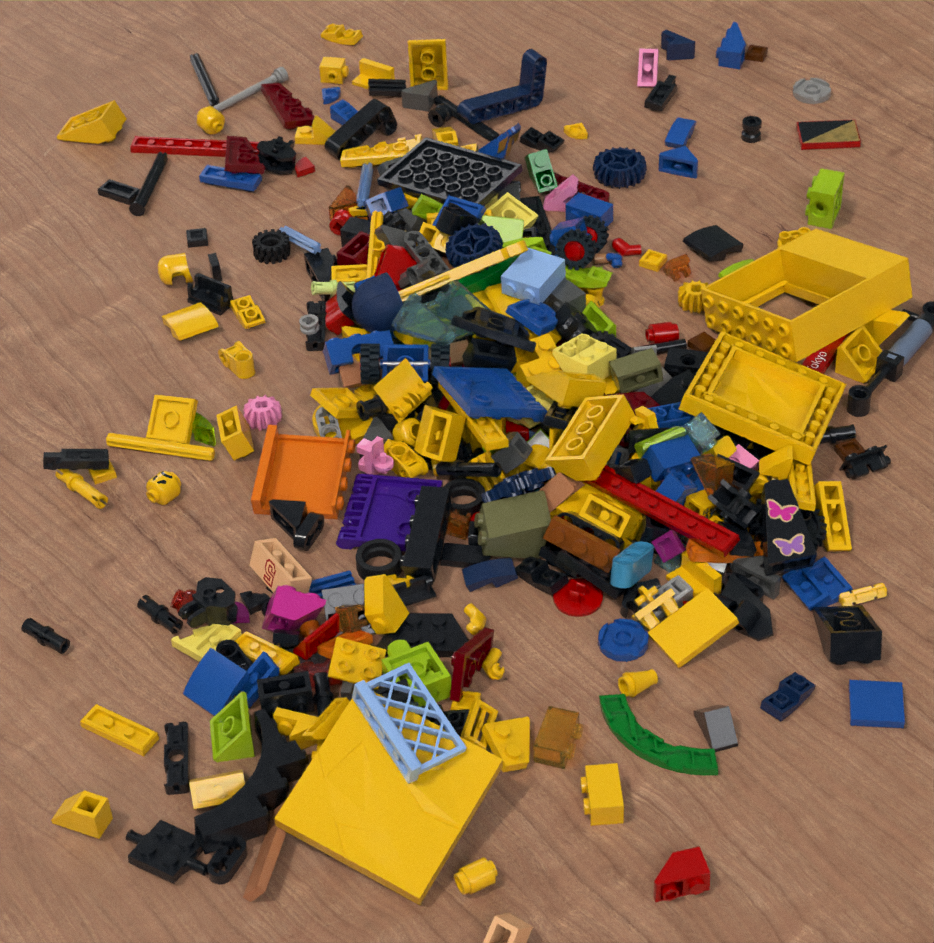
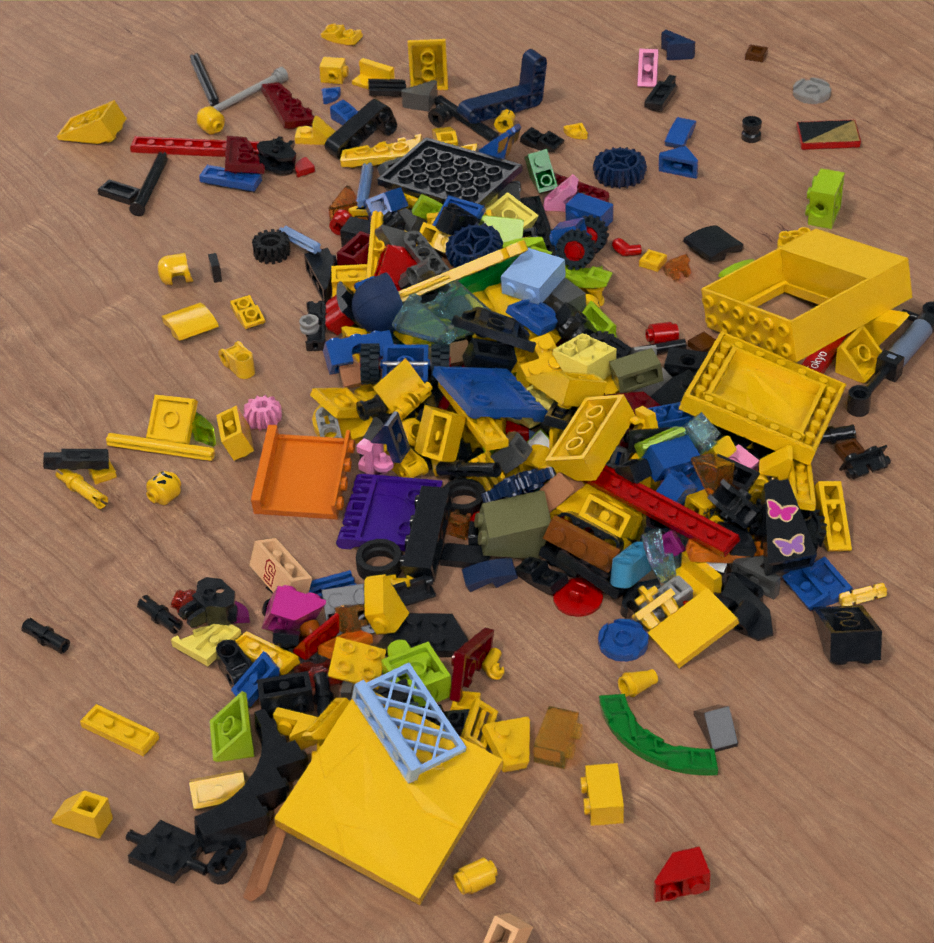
black piece [164,722,190,795] -> none
blue slope [183,648,250,716] -> none
black tile [186,228,208,248] -> none
black hinge [187,273,233,316] -> none
black tile [240,591,270,615] -> none
black slope [269,499,308,540] -> none
black beam [293,512,324,551] -> none
yellowish green pin [311,280,356,297] -> none
yellow arm [464,603,486,635] -> none
arm [593,253,623,268] -> none
yellow gear [678,280,709,314] -> none
blue slope [716,22,746,69] -> none
dark blue slope [760,672,816,721] -> none
blue tile [849,680,905,728] -> none
none -> dark blue slope [371,411,410,463]
none -> yellow bush [494,109,515,133]
none -> clear light blue slope [641,529,676,583]

